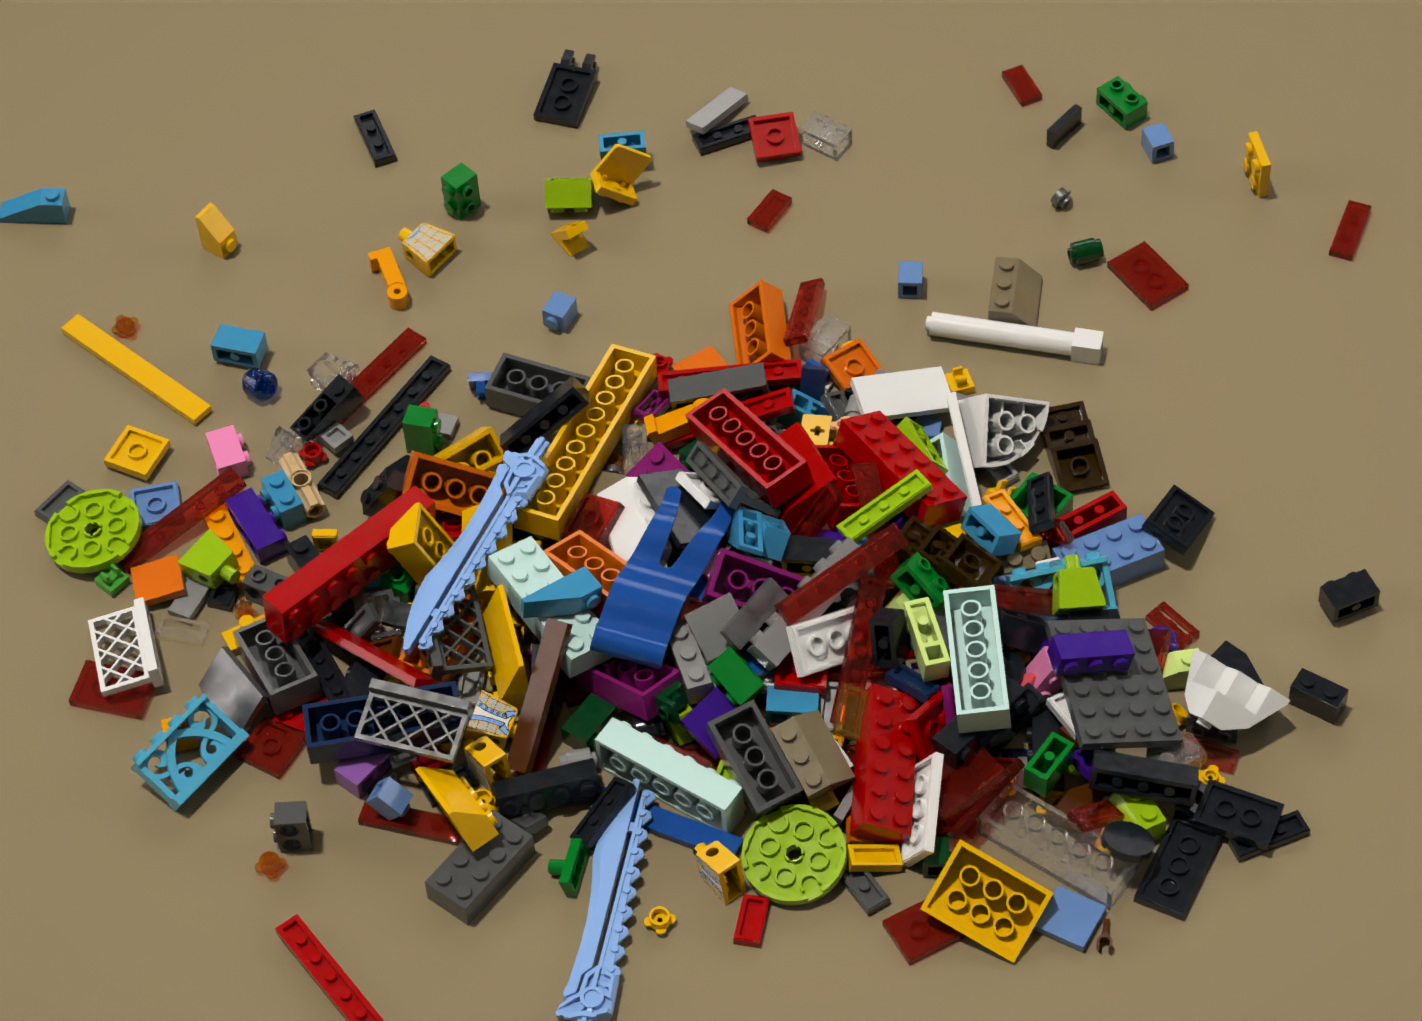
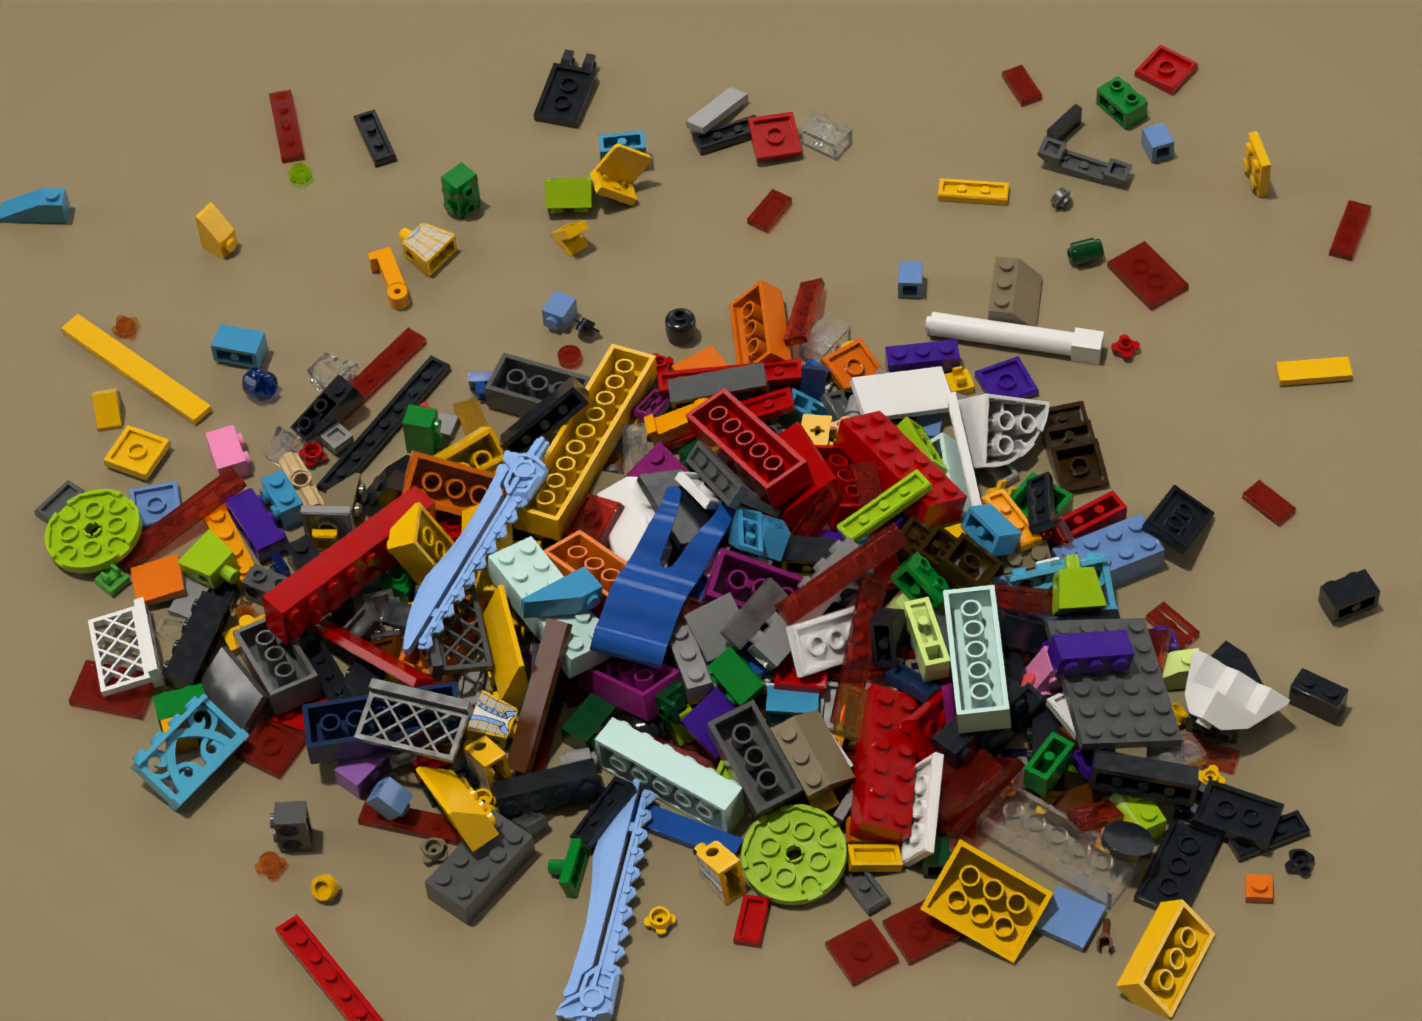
none -> yellow slope [92,388,122,432]
none -> green brick [152,683,211,732]
none -> black brick [162,591,232,689]
none -> clear red tile [269,89,305,164]
none -> clear blue plate [269,551,291,577]
none -> clear neon green plate [288,163,312,184]
none -> light grey tile [300,505,355,542]
none -> yellow tile [311,874,341,902]
none -> dark tan slope [323,473,366,526]
none -> dark tan plate [420,837,448,864]
none -> clear yellow tile [453,397,489,436]
none -> clear red tile [557,345,582,369]
none -> black plate [574,317,600,337]
none -> black head [665,308,696,343]
none -> clear red tile [825,918,899,987]
none -> dark purple brick [885,339,960,374]
none -> yellow tile [938,178,1009,206]
none -> dark purple tile [974,356,1039,399]
none -> dark grey slope [1037,136,1133,185]
none -> red plate [1111,334,1140,359]
none -> yellow slope [1116,899,1215,1018]
none -> red tile [1134,44,1198,96]
none -> clear red tile [1242,480,1296,527]
none -> orange plate [1245,874,1273,904]
none -> yellow tile [1276,356,1353,386]
none -> black plate [1285,849,1315,876]

